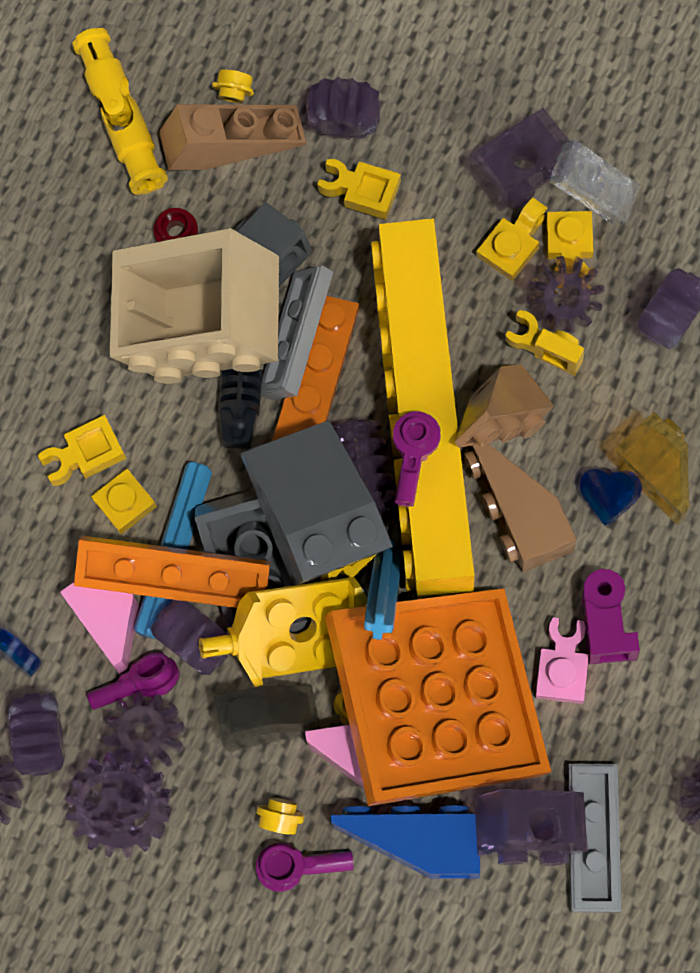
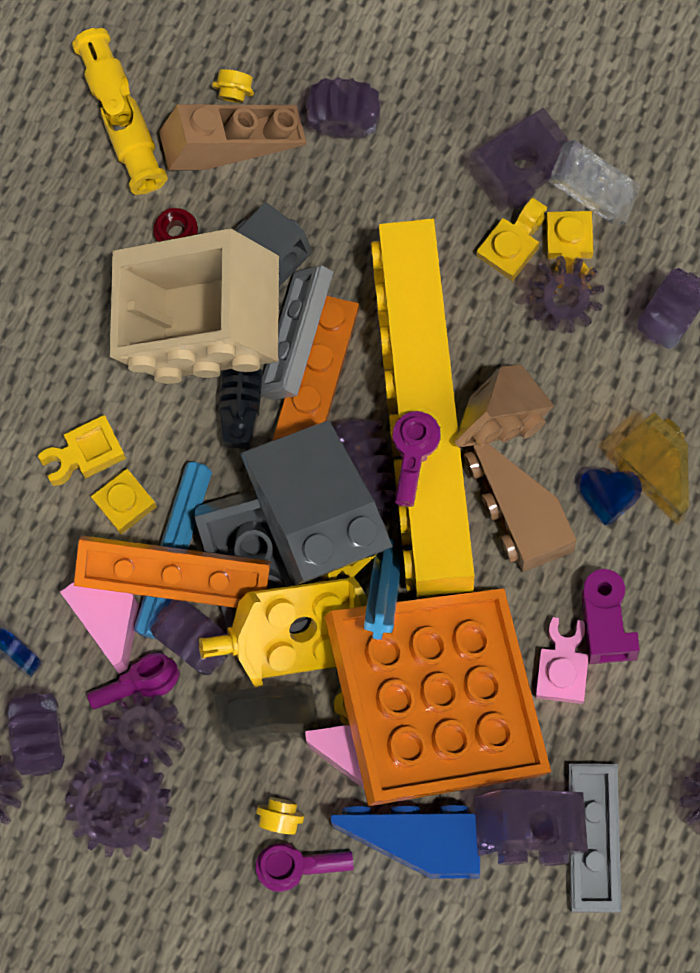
yellow plate [317,159,401,220] -> none
yellow plate [505,310,585,376] -> none

